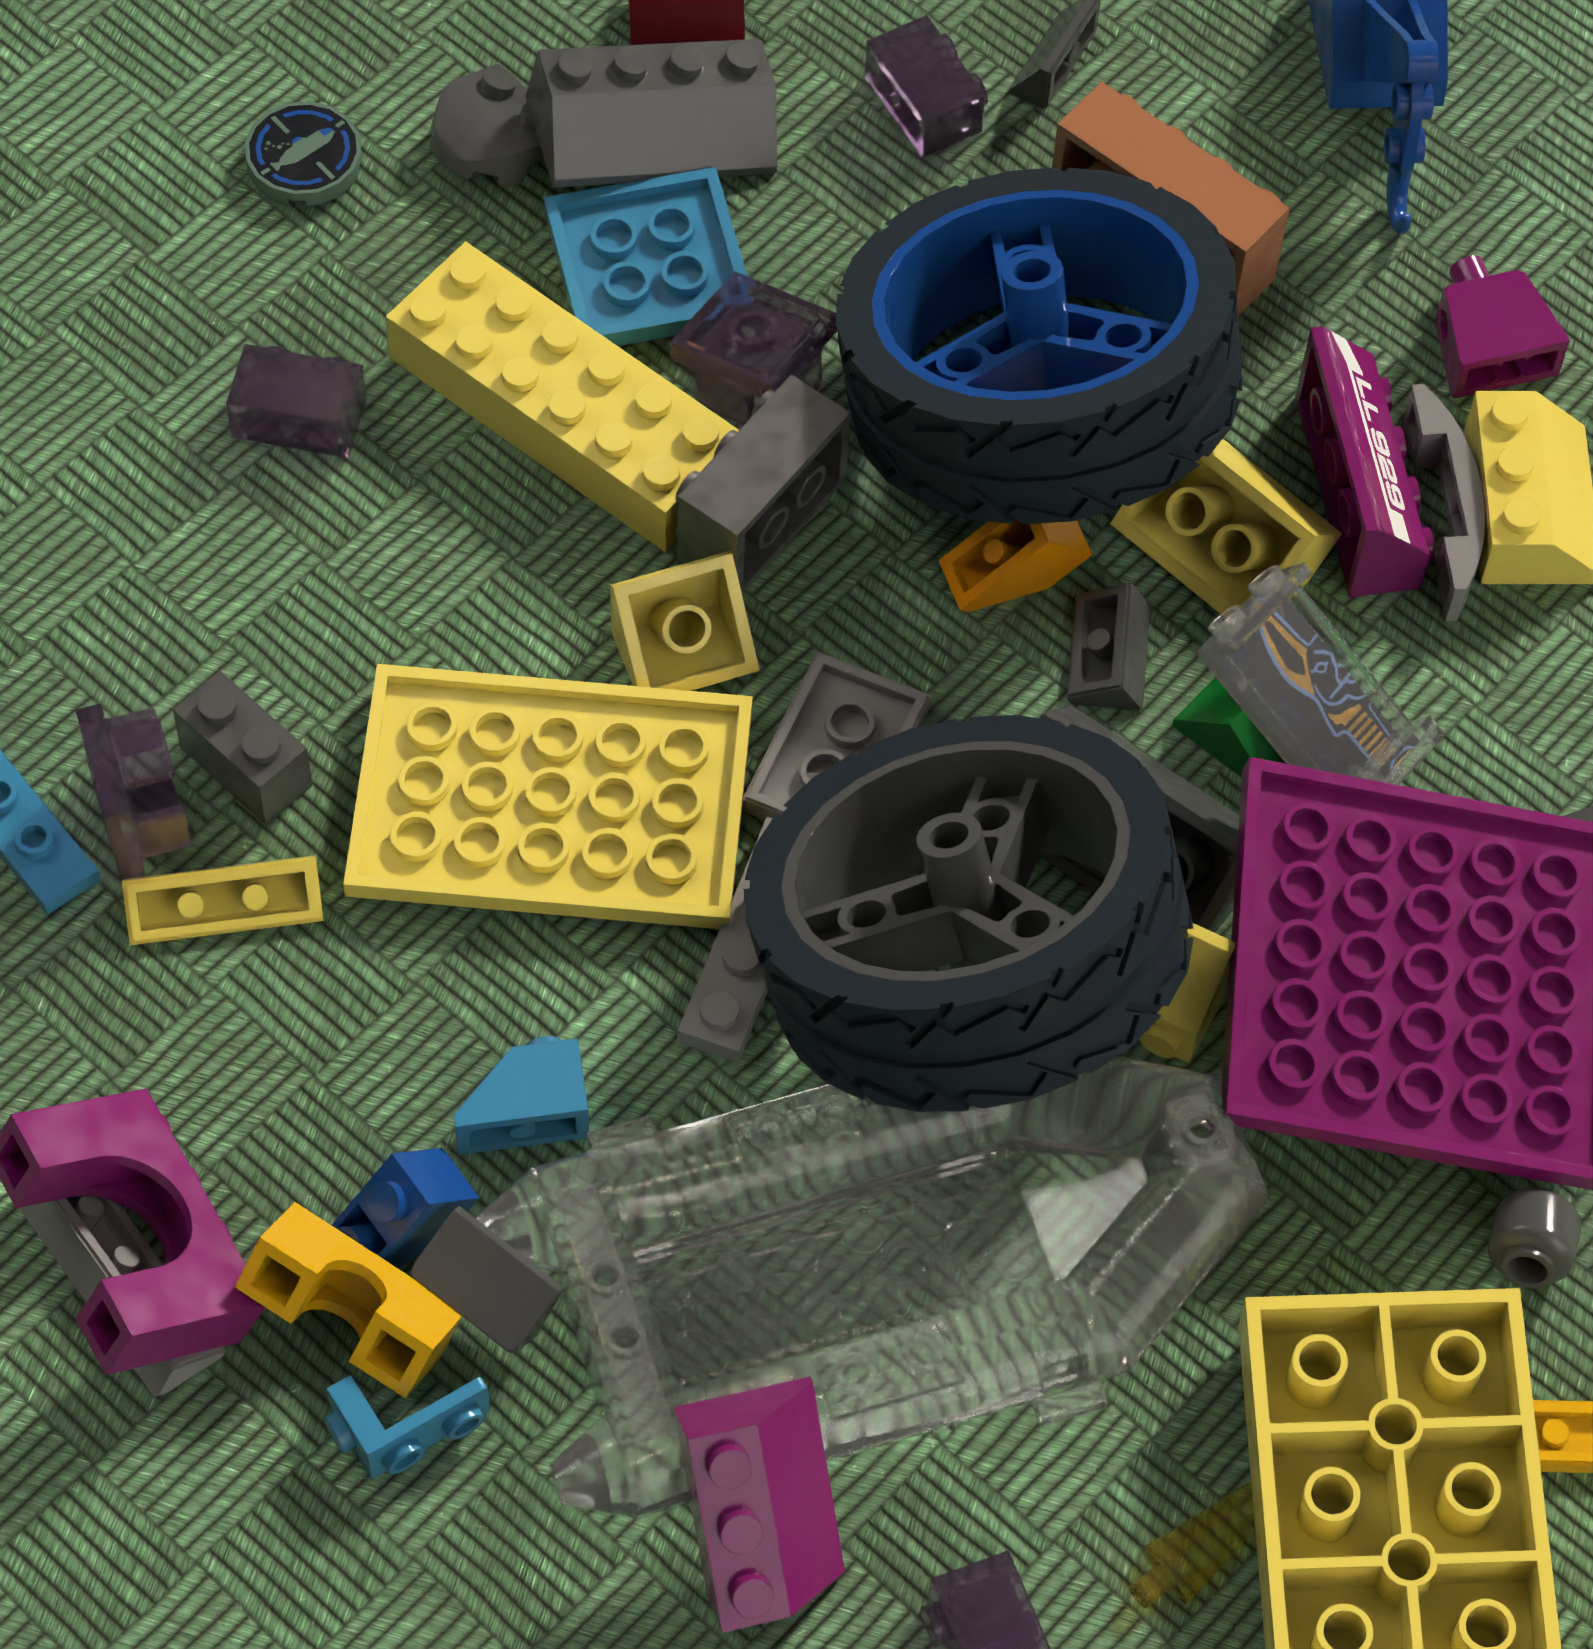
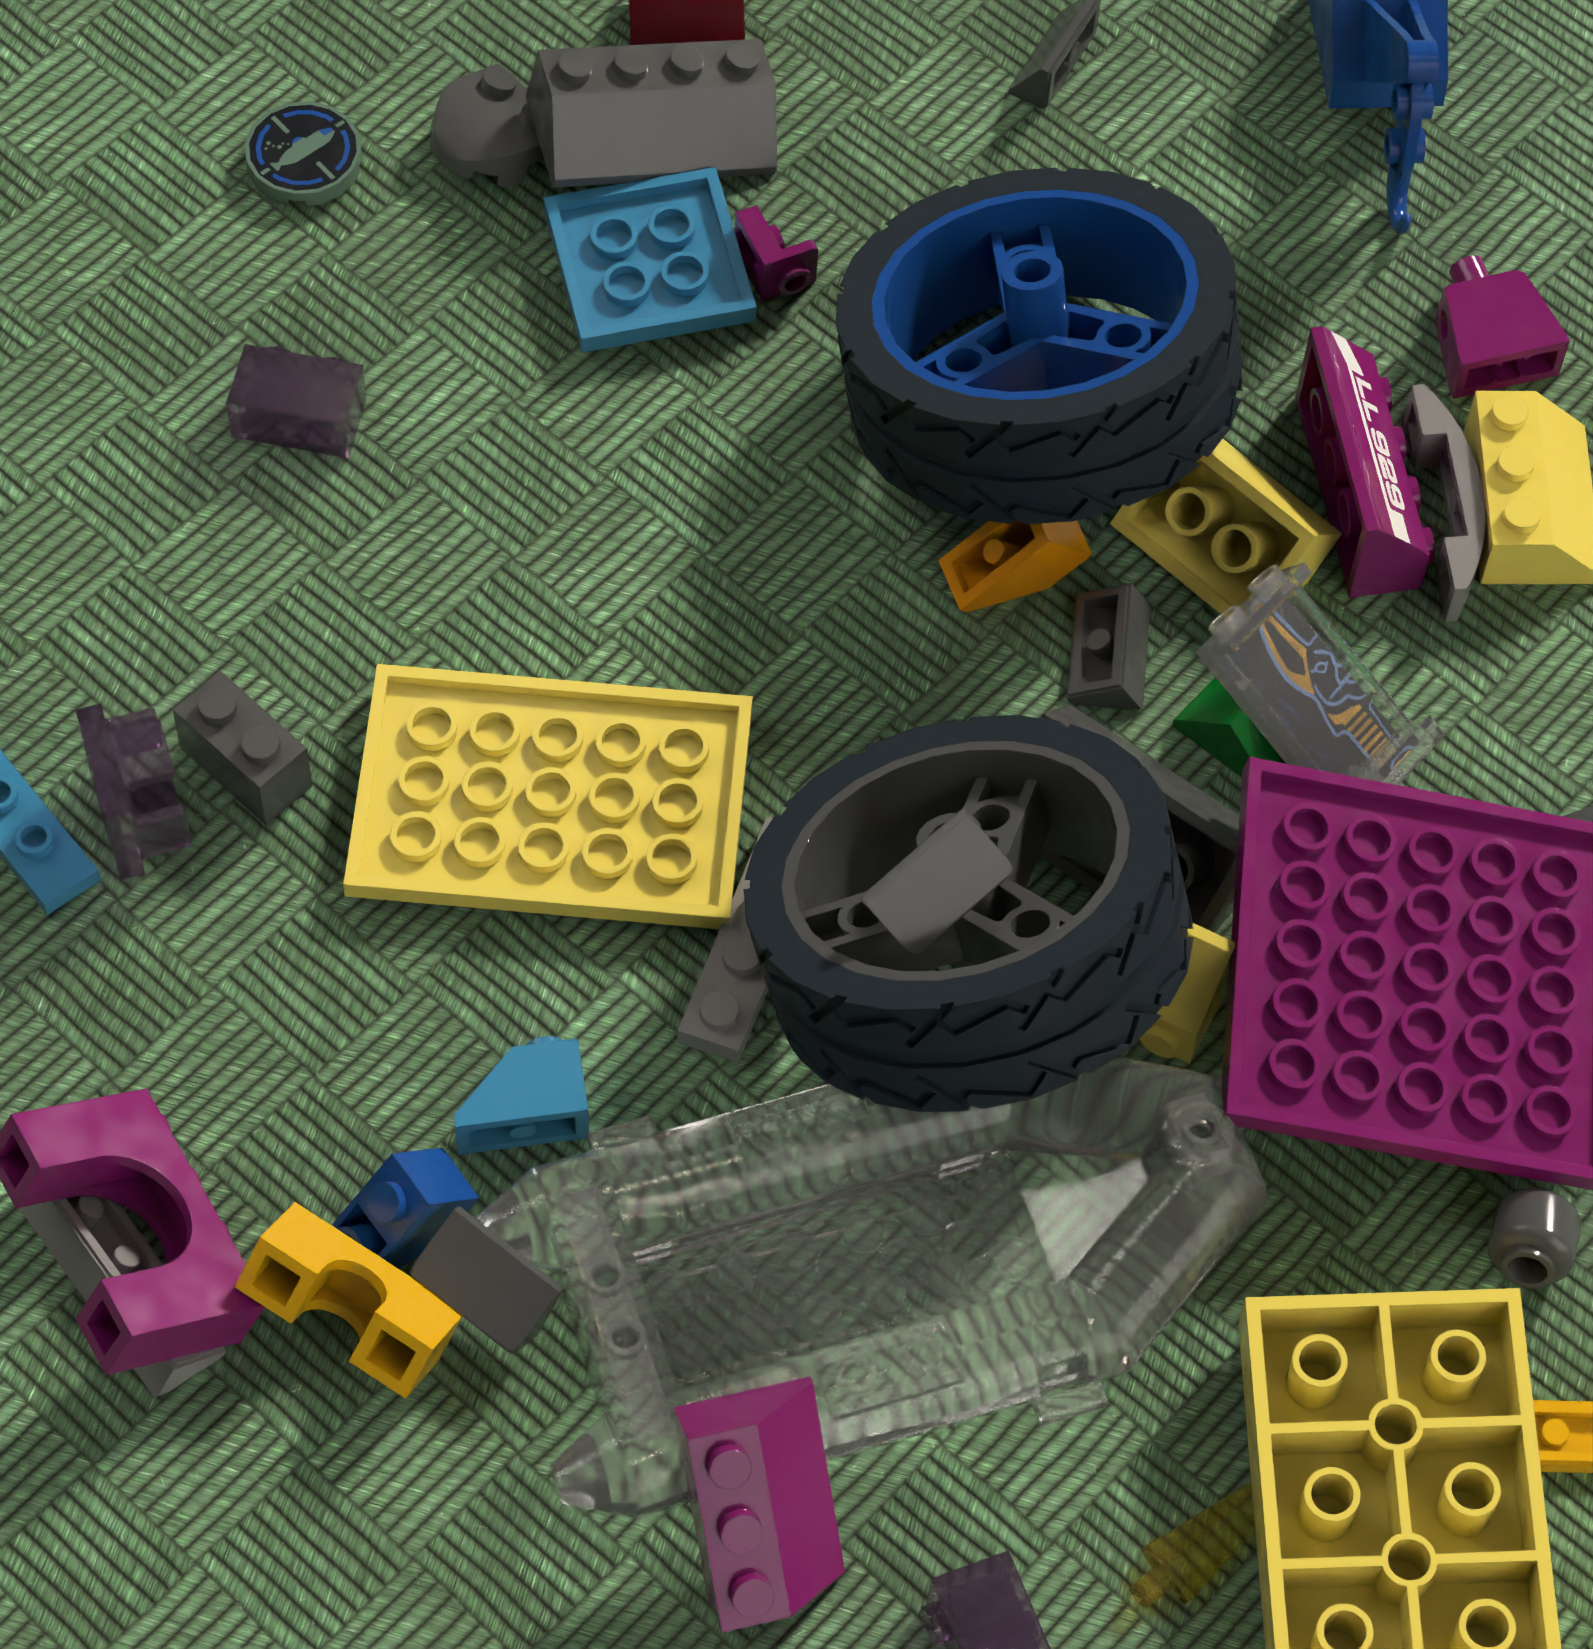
light yellow slope [122,855,324,945] -> none
dark azure bracket [323,1375,490,1480] -> none
light yellow brick [386,241,739,553] -> none
light yellow slope [610,551,760,691] -> none
panel [670,271,837,426] -> none
flat silver brick [675,374,851,595] -> none
light grey tile [742,651,932,820] -> none
clear purple brick [864,15,988,158] -> none
nougat brick [1052,82,1290,316] -> none
none -> magenta bracket [734,205,819,301]
none -> dark grey slope [860,808,1014,957]

